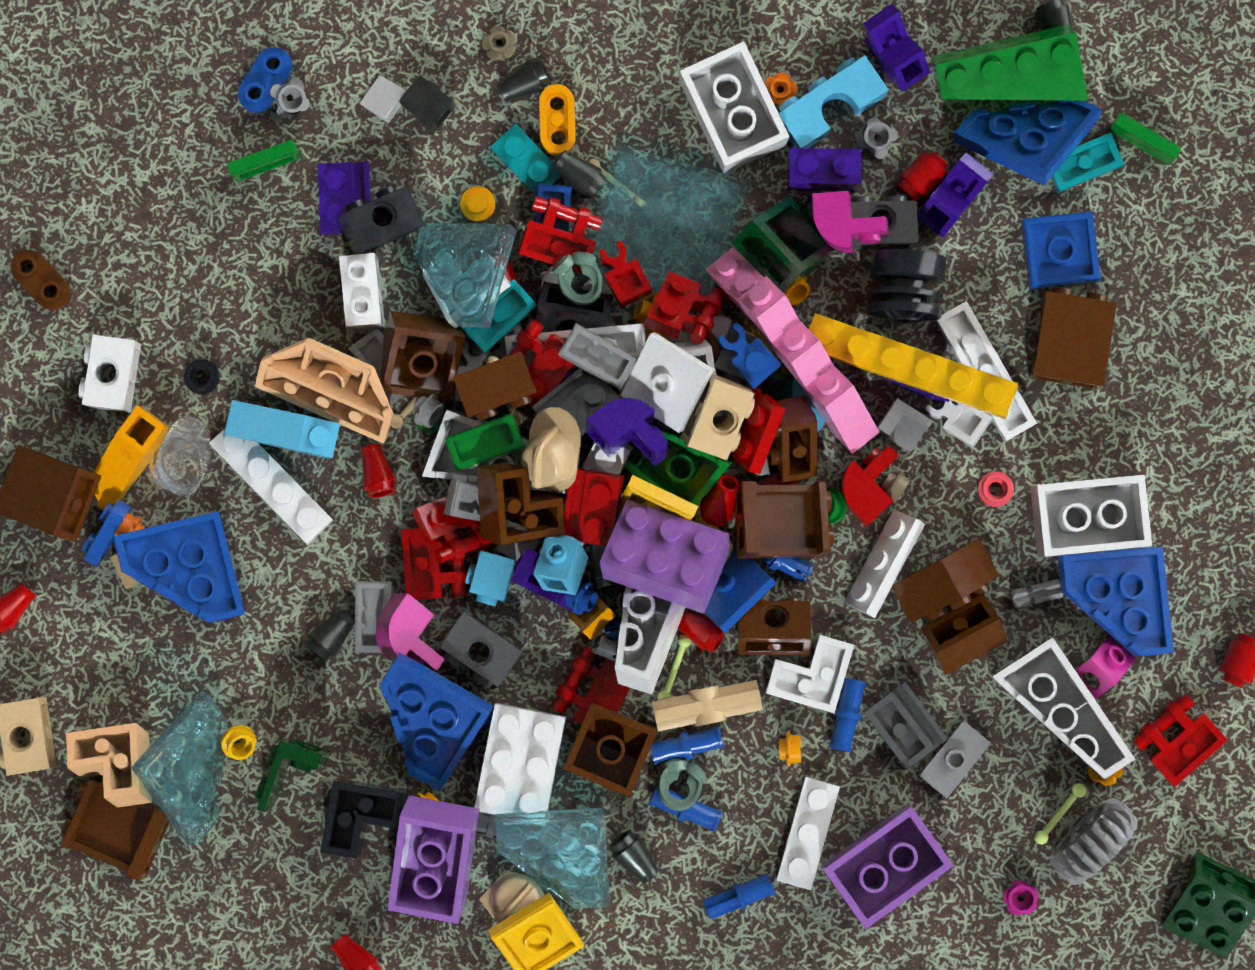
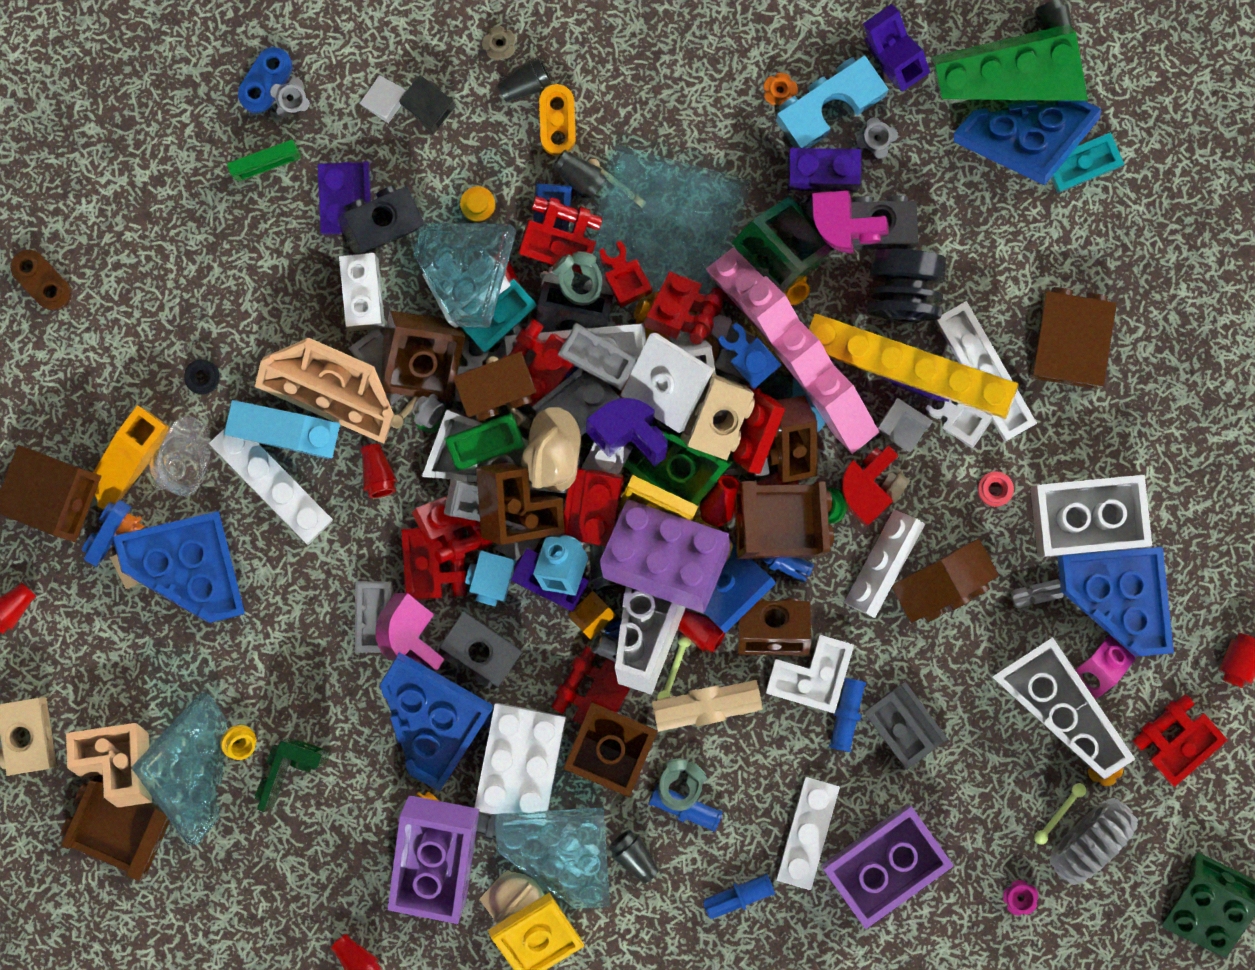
white brick [79,335,141,413] -> none
pearl dark grey cone [304,609,355,663] -> none
black brick [320,778,408,859] -> none
teal plate [490,123,562,195] -> none
blue plate [566,582,598,615] -> none
blue pin [650,726,724,765] -> none
white brick [679,42,789,175] -> none
light orange plate [779,731,802,767] -> none
red brick [896,151,948,203] -> none
dark purple brick [917,152,993,238] -> none
light grey plate [918,720,991,798] -> none
reddish brown brick [920,594,1008,675] -> none
blue plate [1021,211,1101,290] -> none
green tile [1108,113,1181,166] -> none

